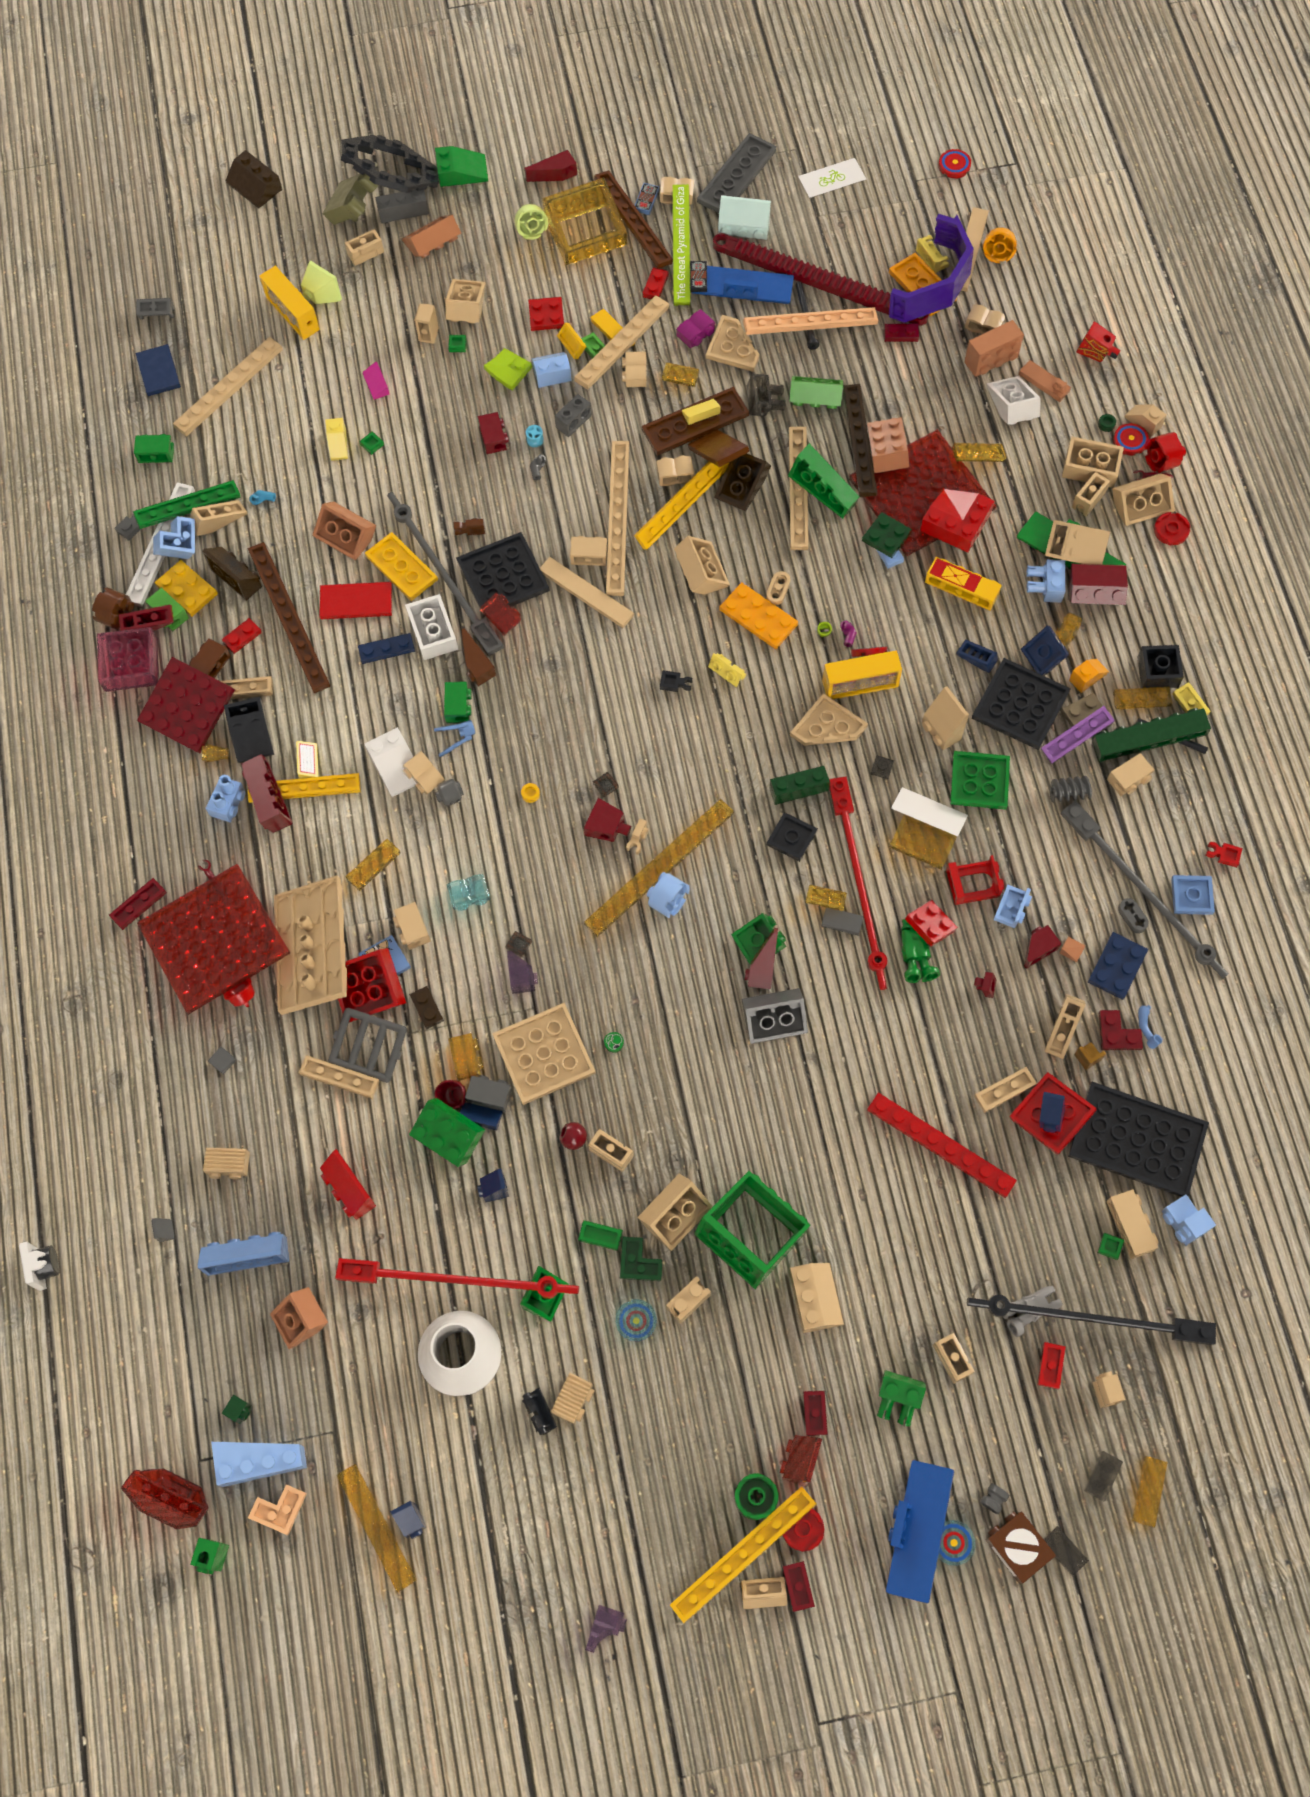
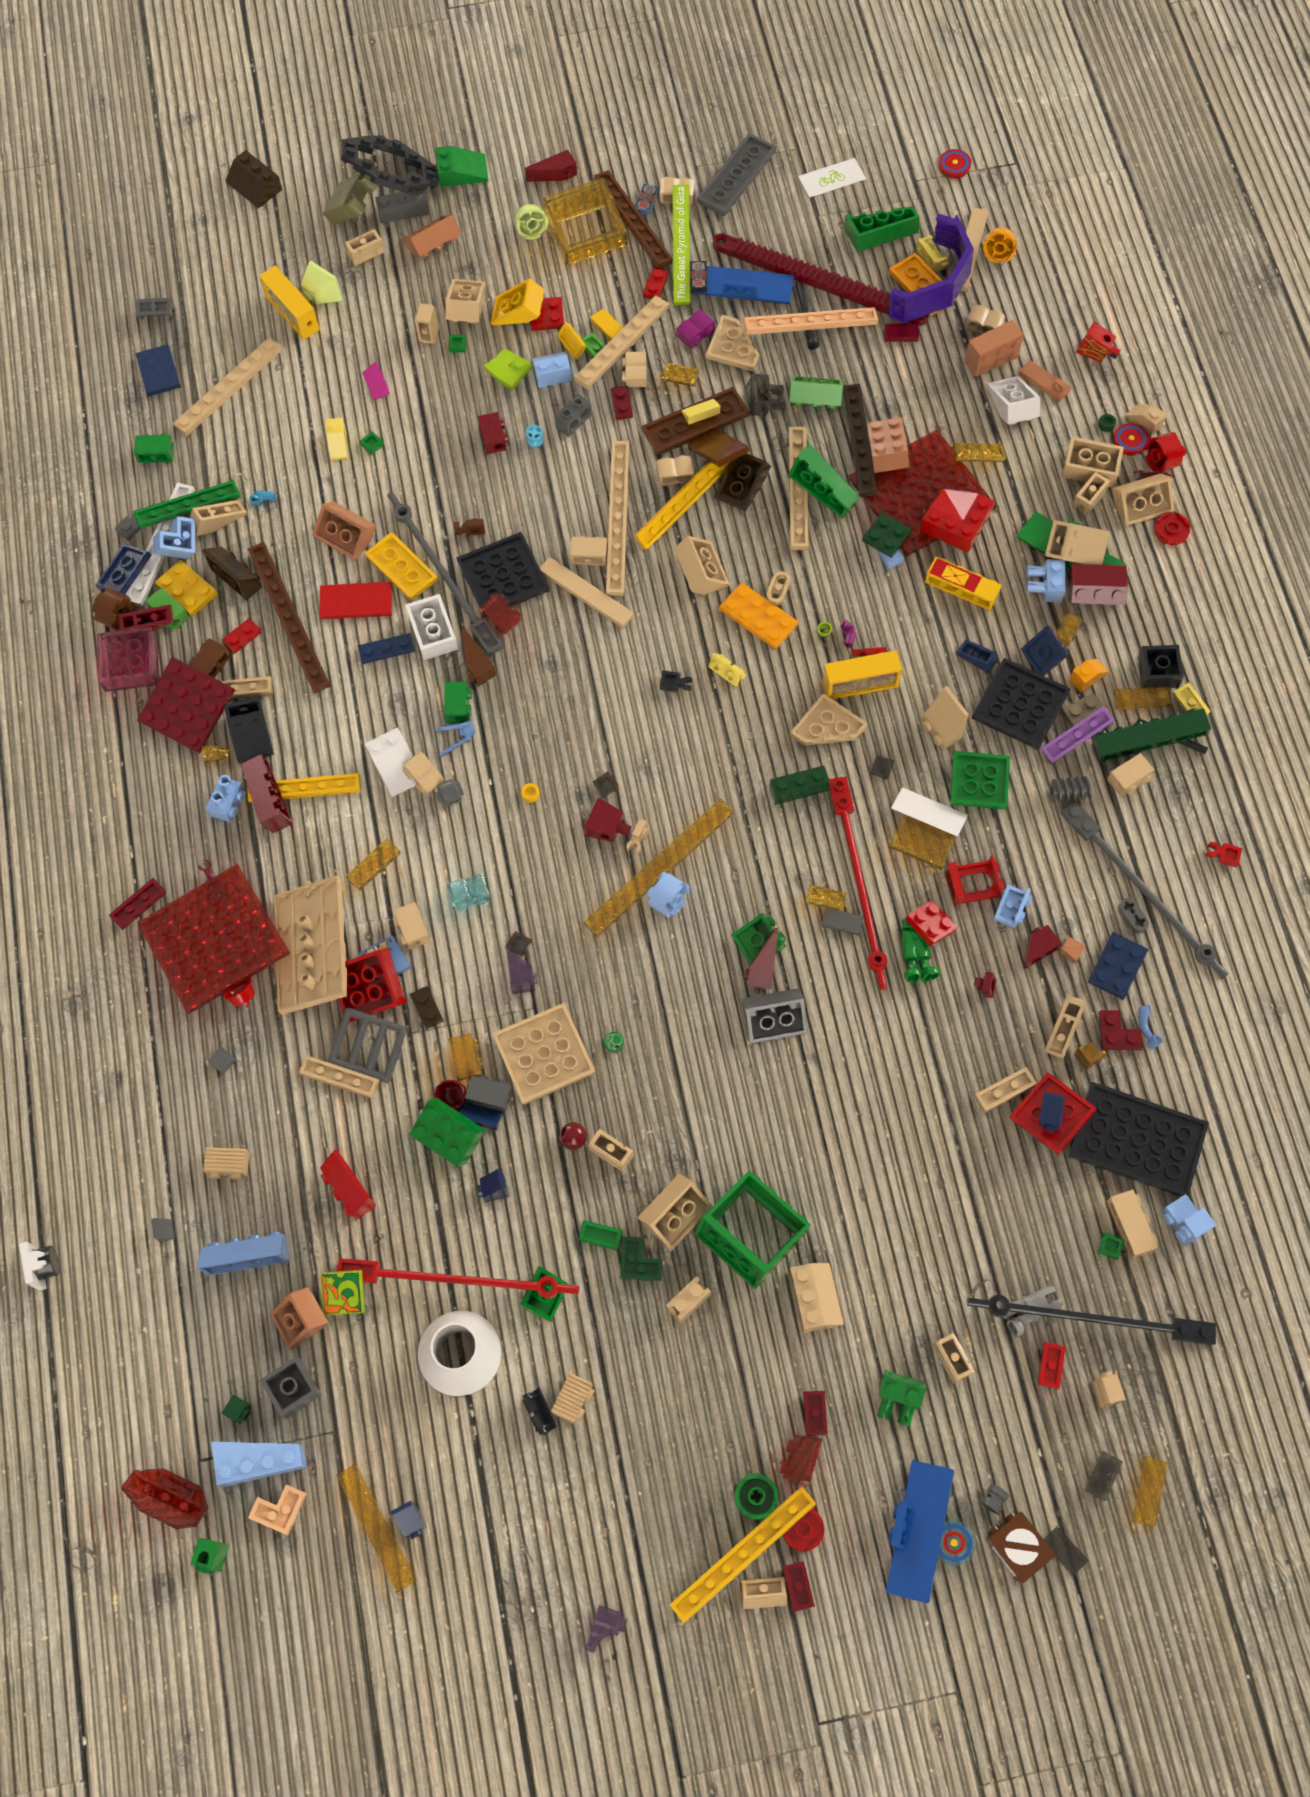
slope [296,741,319,779] -> none
dark grey arm [530,455,546,480] -> none
clear light blue tile [615,1299,657,1342] -> none
light aqua slope [718,195,771,240] -> none
black plate [766,812,818,862] -> none
red plate [867,1092,1017,1199] -> none
medium blue plate [1171,875,1215,915] -> none
none -> dark blue tile [95,543,152,594]
none -> dark grey brick [260,1356,322,1419]
none -> tile [320,1270,365,1315]
none -> yellow slope [490,278,544,326]
none -> dark red plate [611,385,633,420]
none -> green wedge [845,206,920,252]

